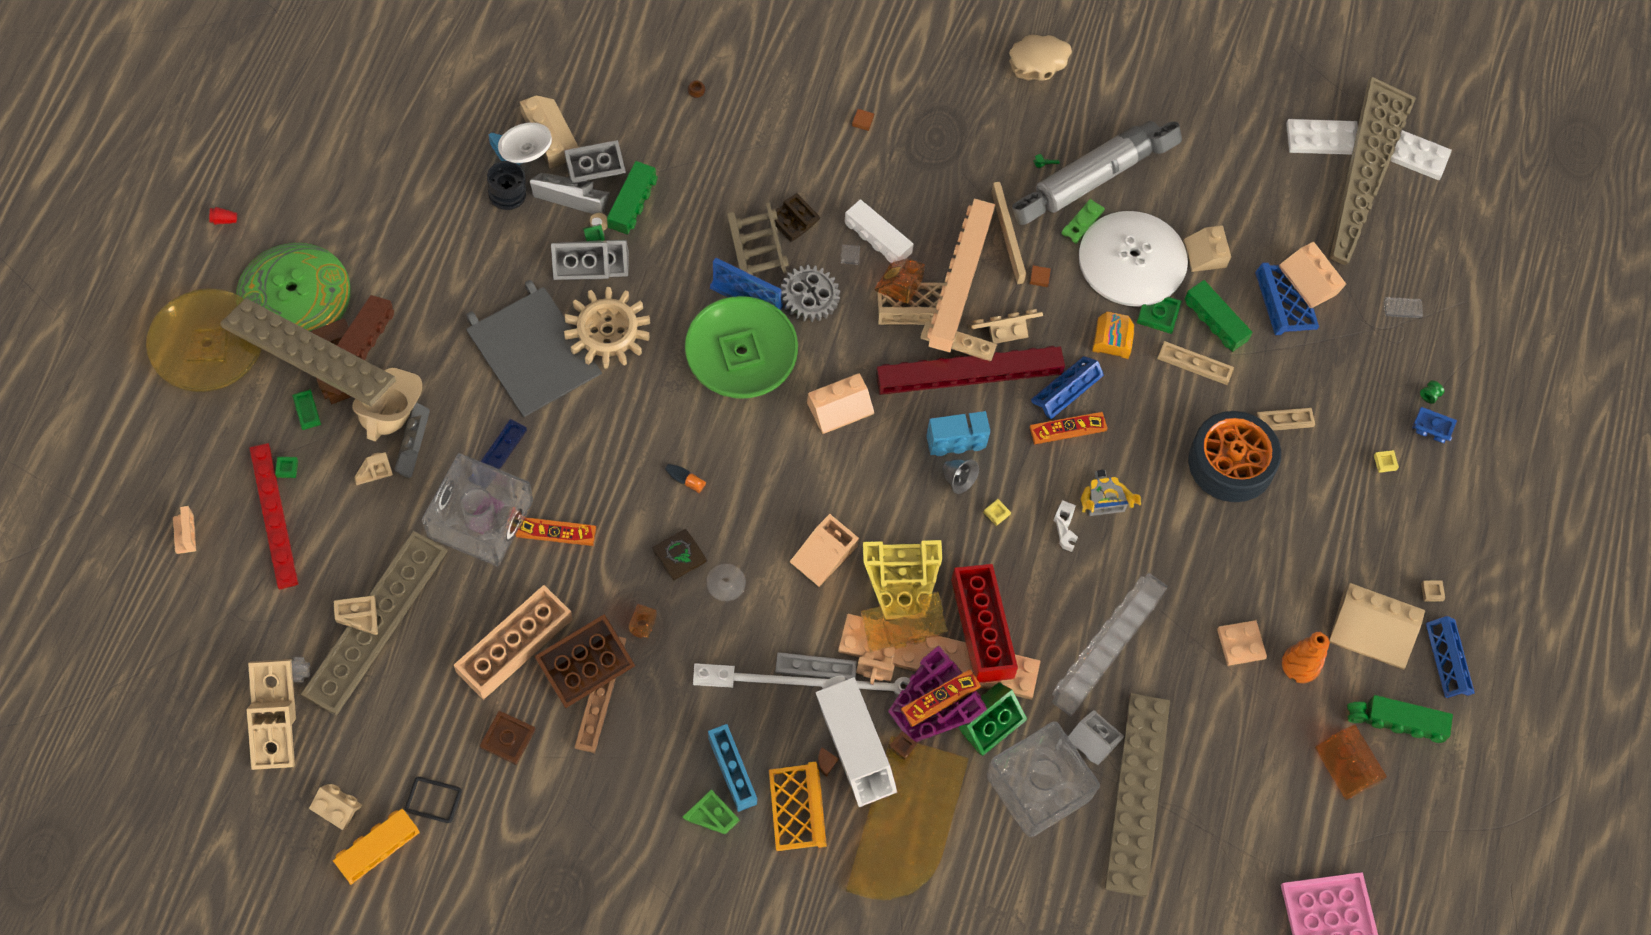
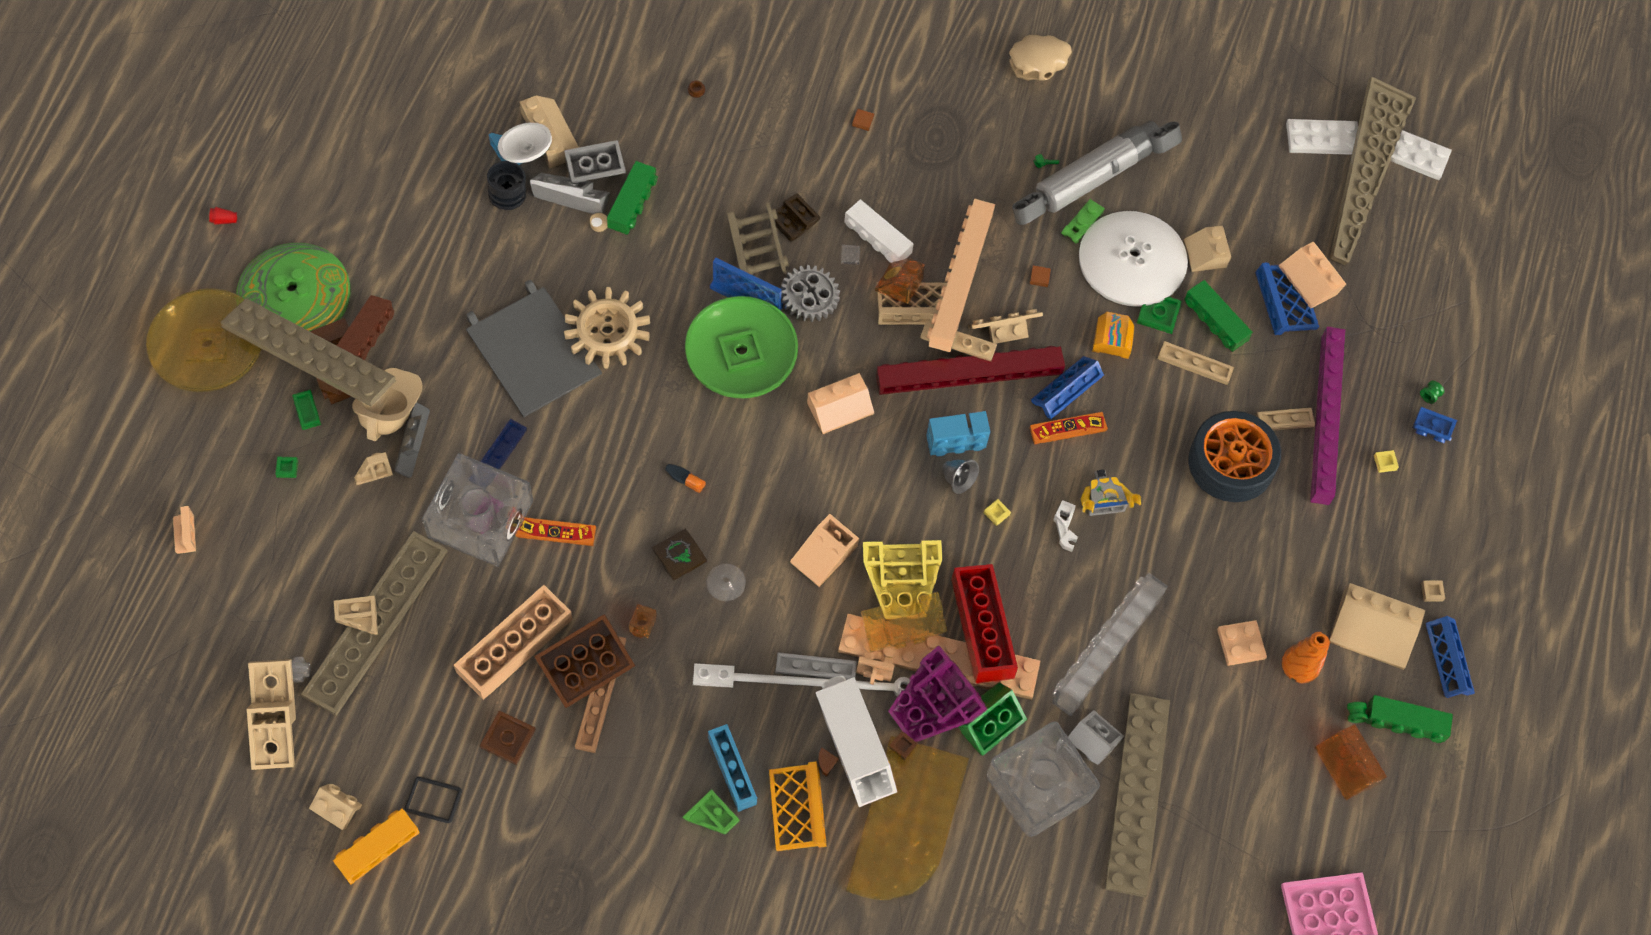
red plate [250,443,299,590] -> none
light grey slope [551,240,629,280] -> none
green plate [583,224,605,241] -> none
tile [901,669,981,727] -> none
tan tile [991,182,1026,284] -> none
clear tile [1384,297,1423,318] -> none
none -> magenta brick [1310,327,1345,505]

